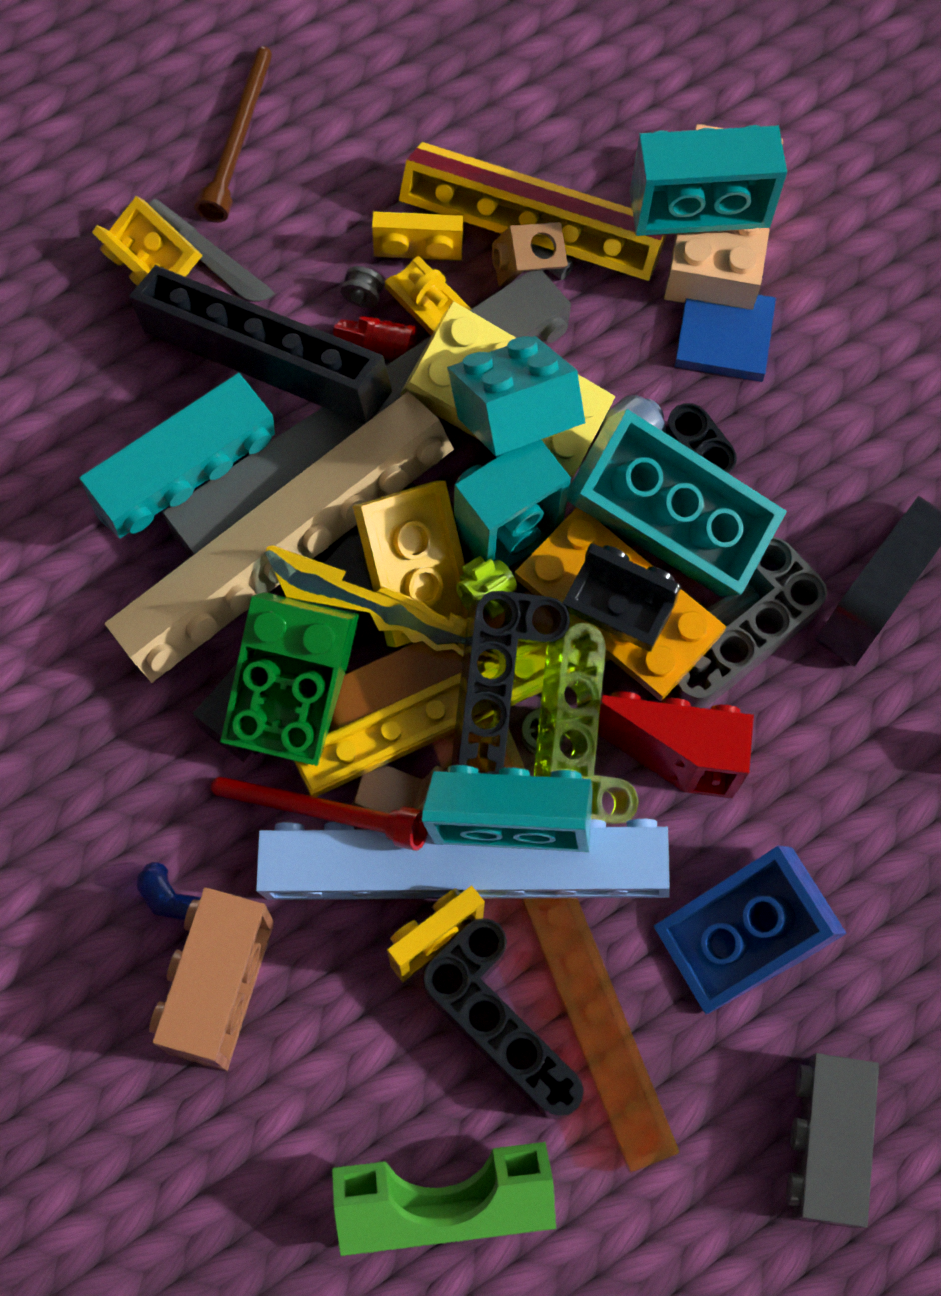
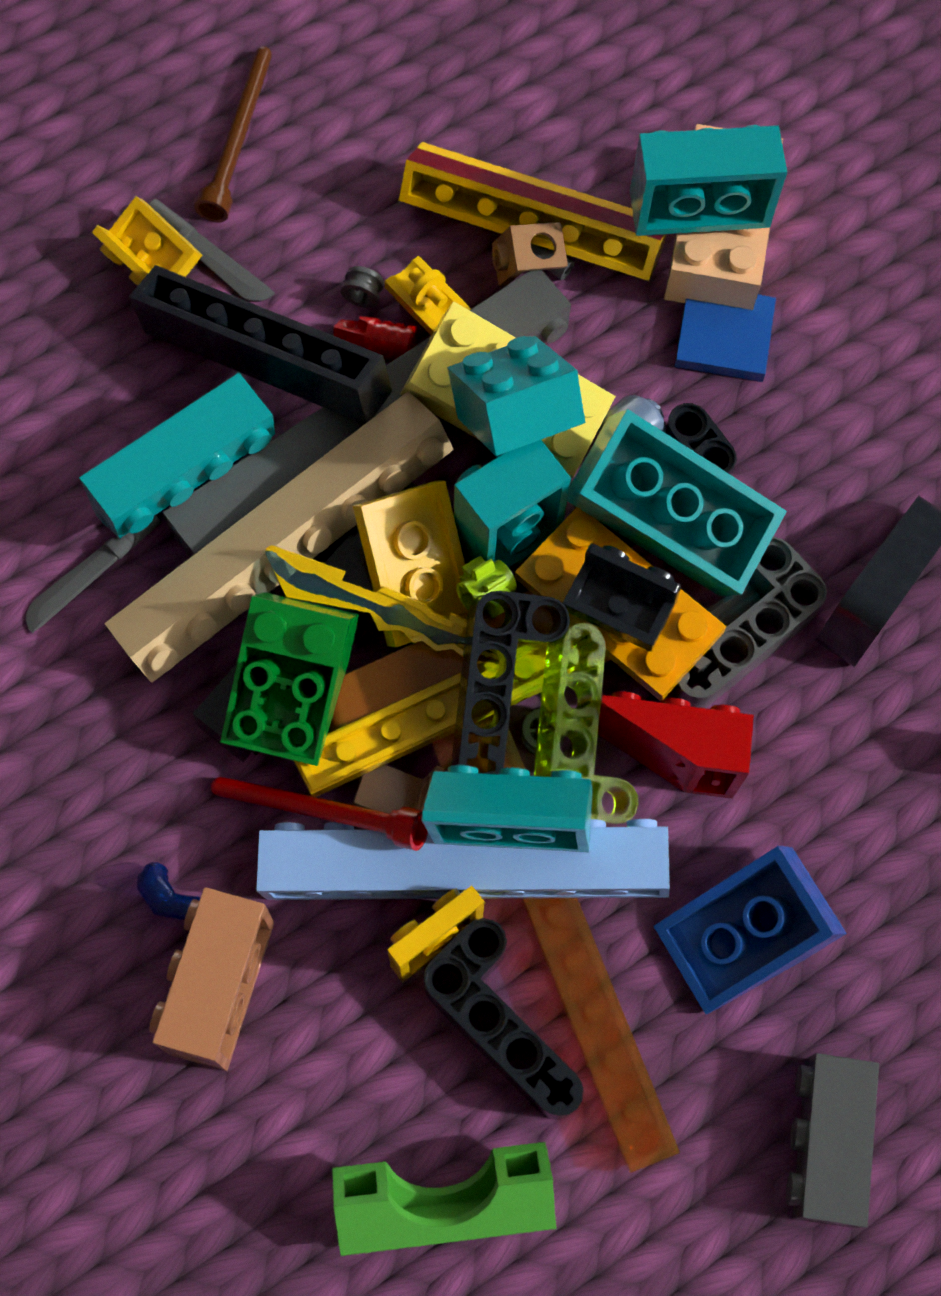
yellow bracket [372,211,463,261] -> none
none -> dark grey piece [26,515,161,633]

